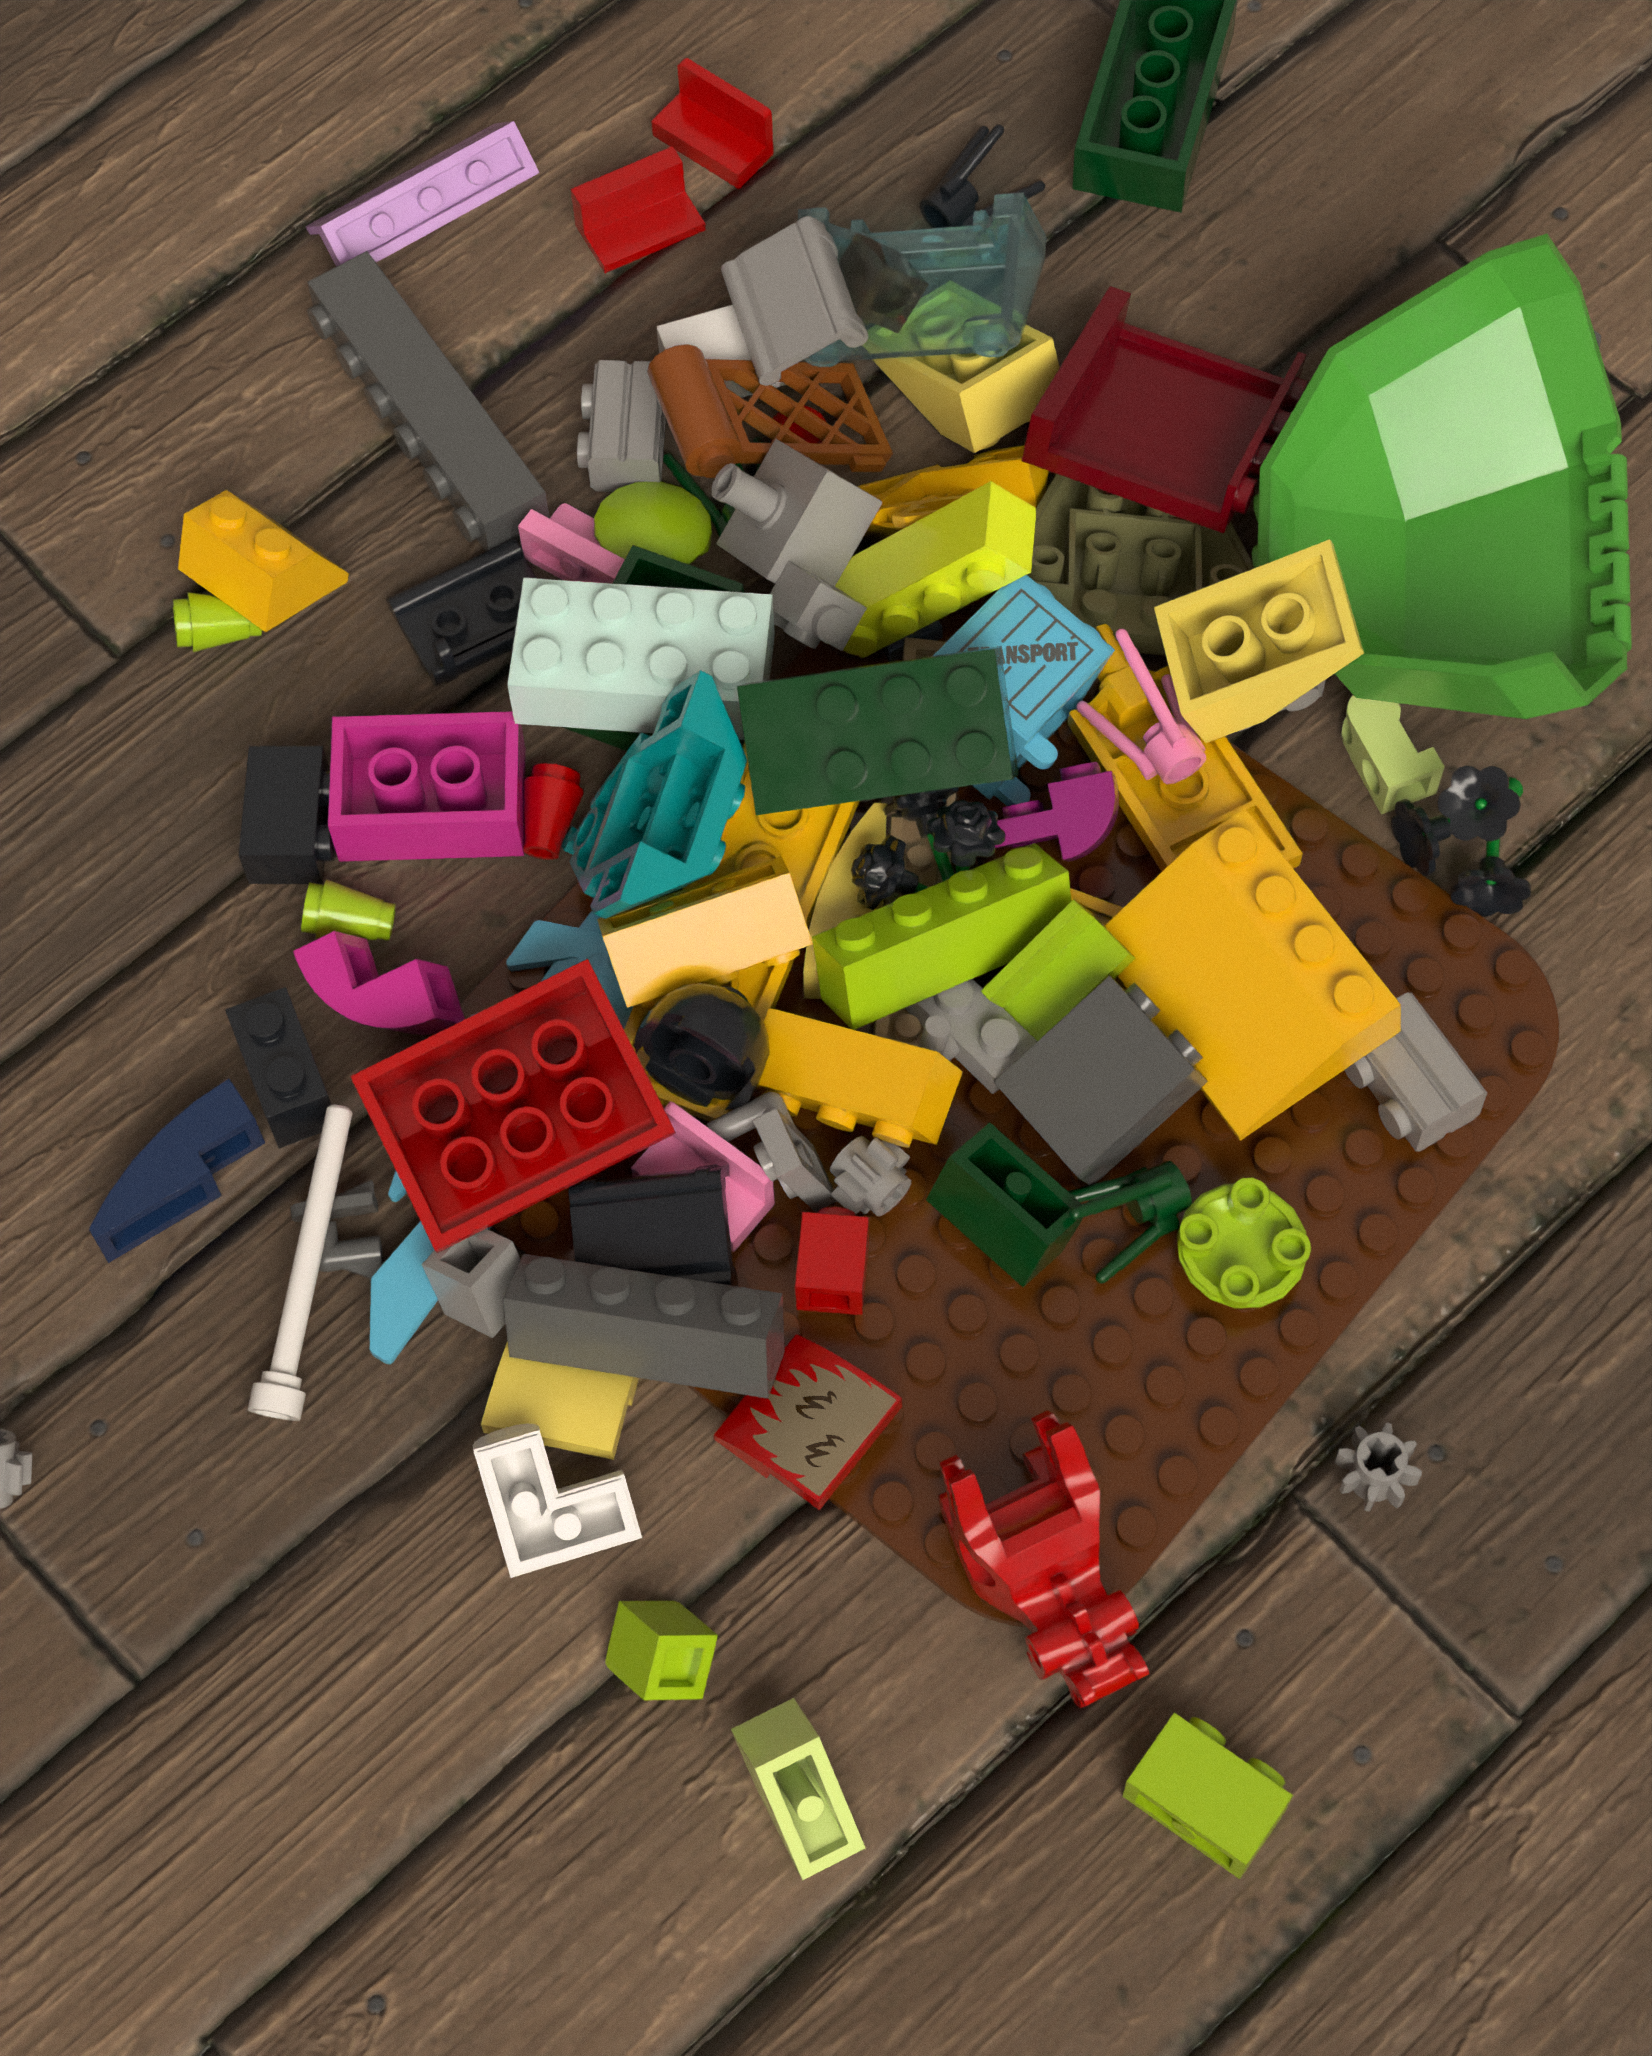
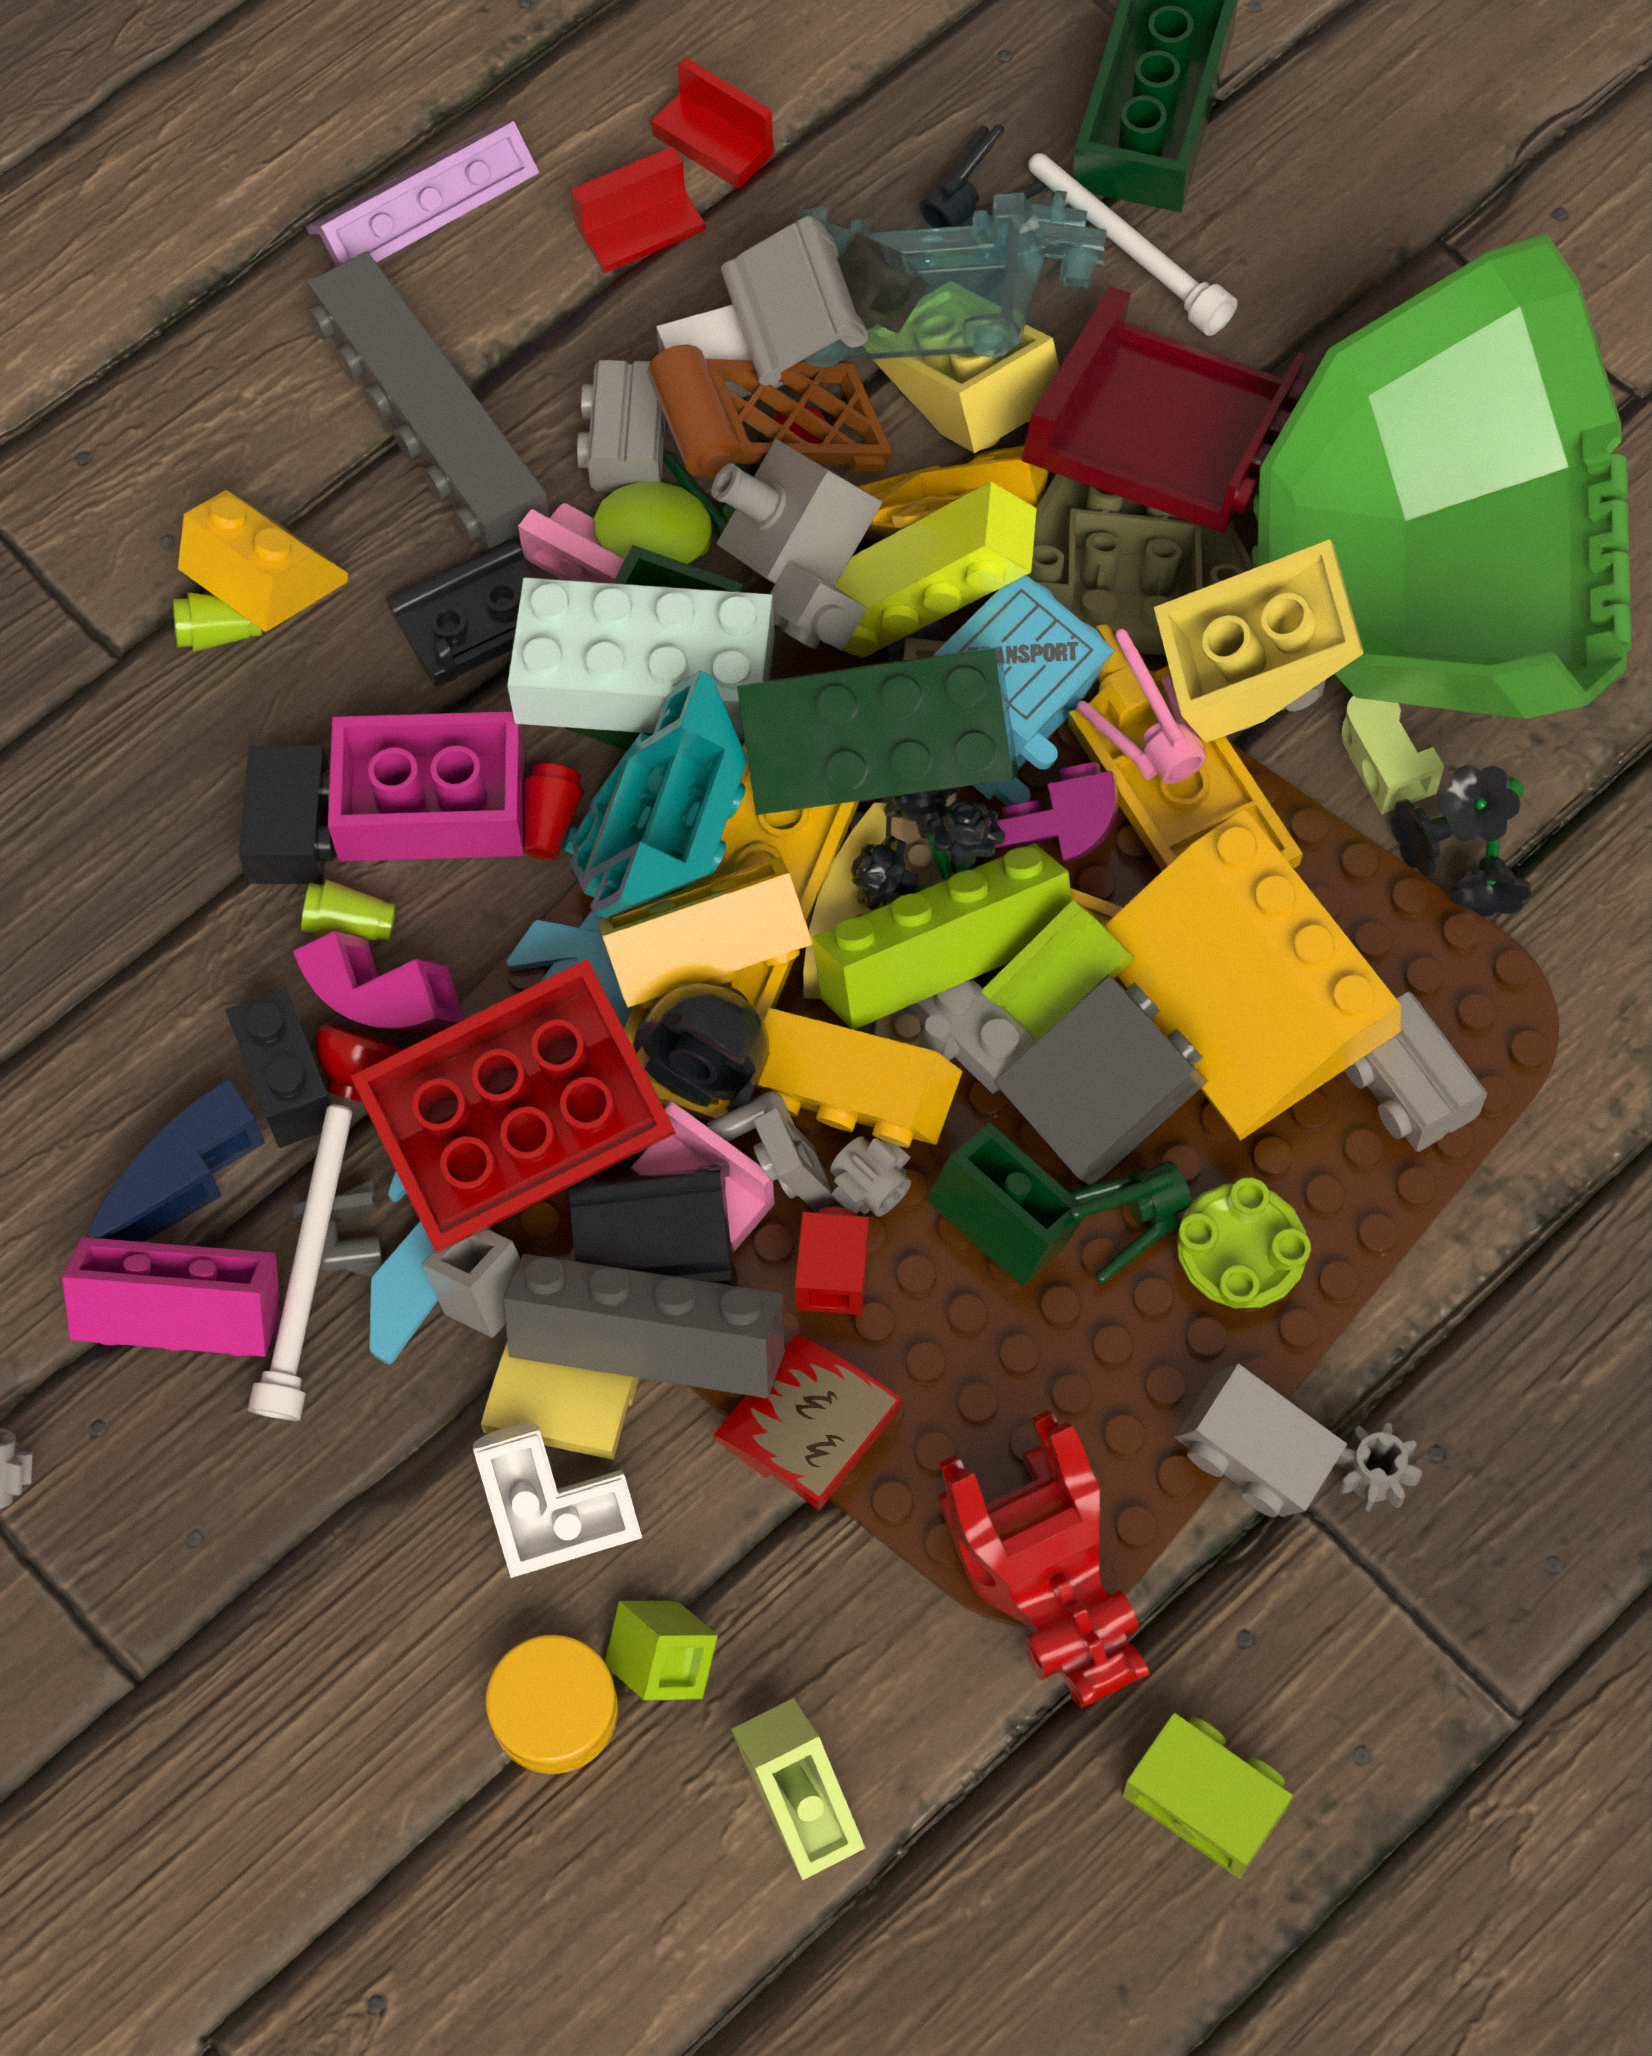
none -> dark pink brick [62,1237,281,1357]
none -> red brick [316,1023,402,1102]
none -> yellow head [486,1635,618,1774]
none -> clear light blue hips [1002,190,1107,290]
none -> white piece [1028,153,1237,336]
none -> light grey brick [1174,1363,1347,1517]

